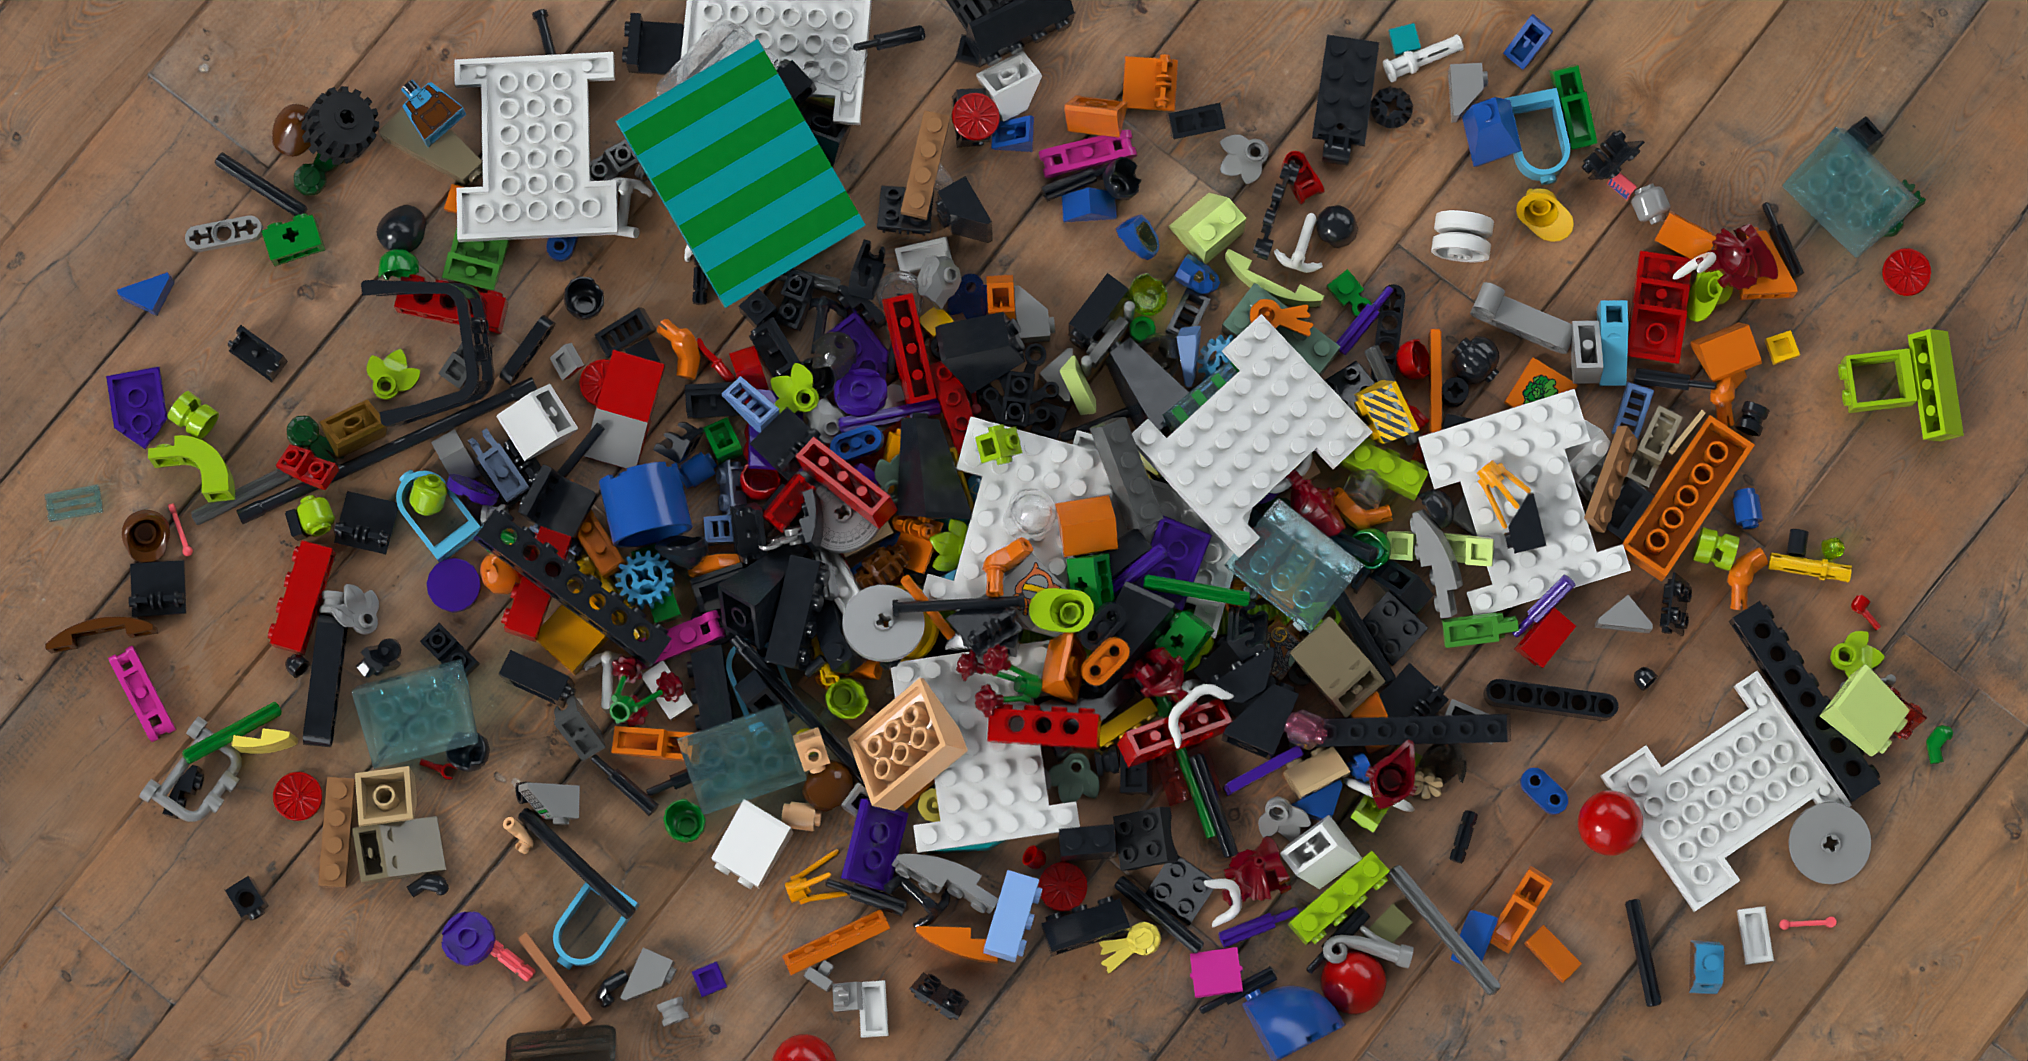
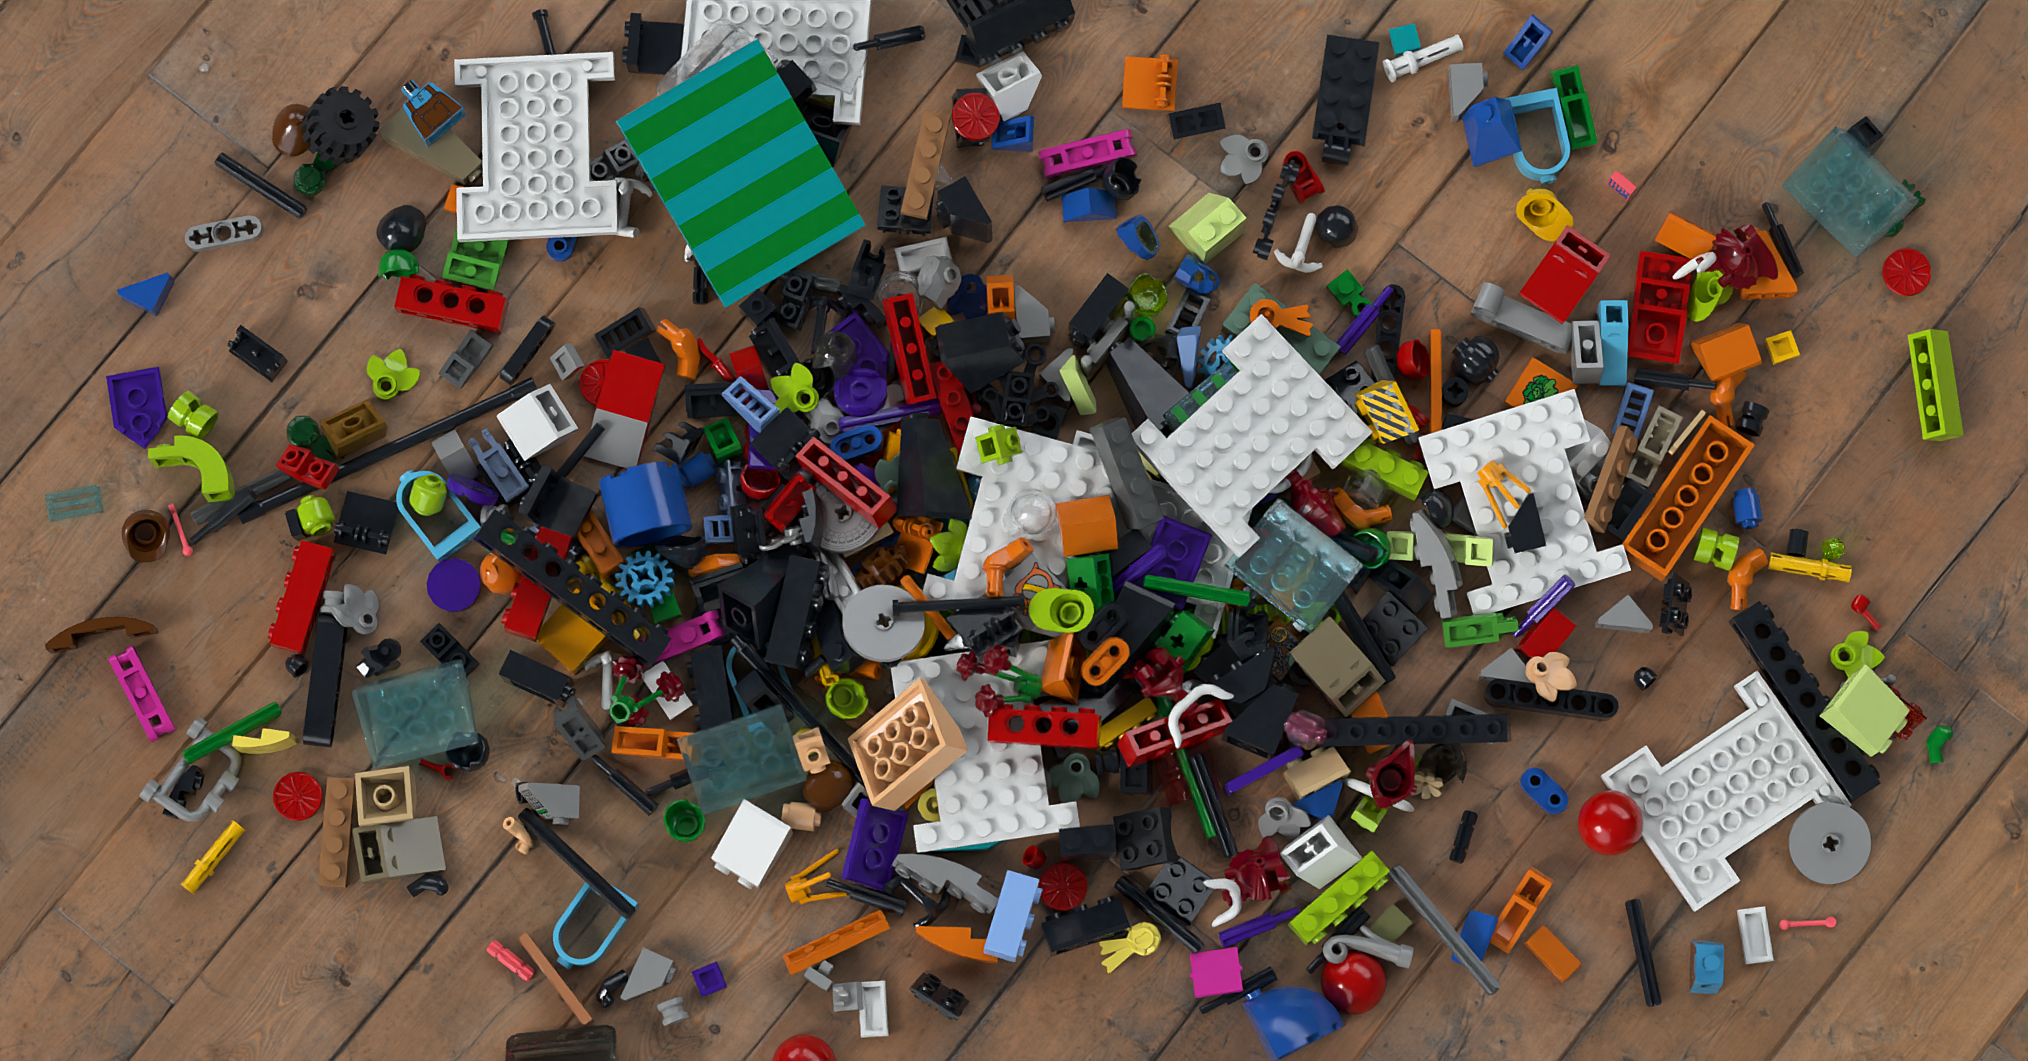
black hinge [128,560,186,617] -> none
black brick [225,876,269,921] -> none
green brick [261,214,326,266] -> none
black windscreen [361,280,495,426] -> none
dark purple tile [441,911,496,966] -> none
black hair [564,276,604,320] -> none
black bar [1060,407,1130,442] -> none
orange slope [1064,96,1128,138] -> none
yellowish green slope [1225,249,1324,307] -> none
blue plate [1346,752,1370,783] -> none
black gear [1371,86,1413,129] -> none
black hinge [1379,663,1449,717] -> none
white wheel [1431,210,1494,262] -> none
black hinge [1581,130,1645,180] -> none
light grey head [1631,183,1671,225] -> none
lime window [1838,348,1917,413] -> none
none -> yellow pin [180,820,246,895]
none -> black axle [190,486,257,544]
none -> light grey slope [1478,648,1535,684]
none -> red slope [1519,225,1611,325]
none -> light nougat plate [1525,652,1577,702]

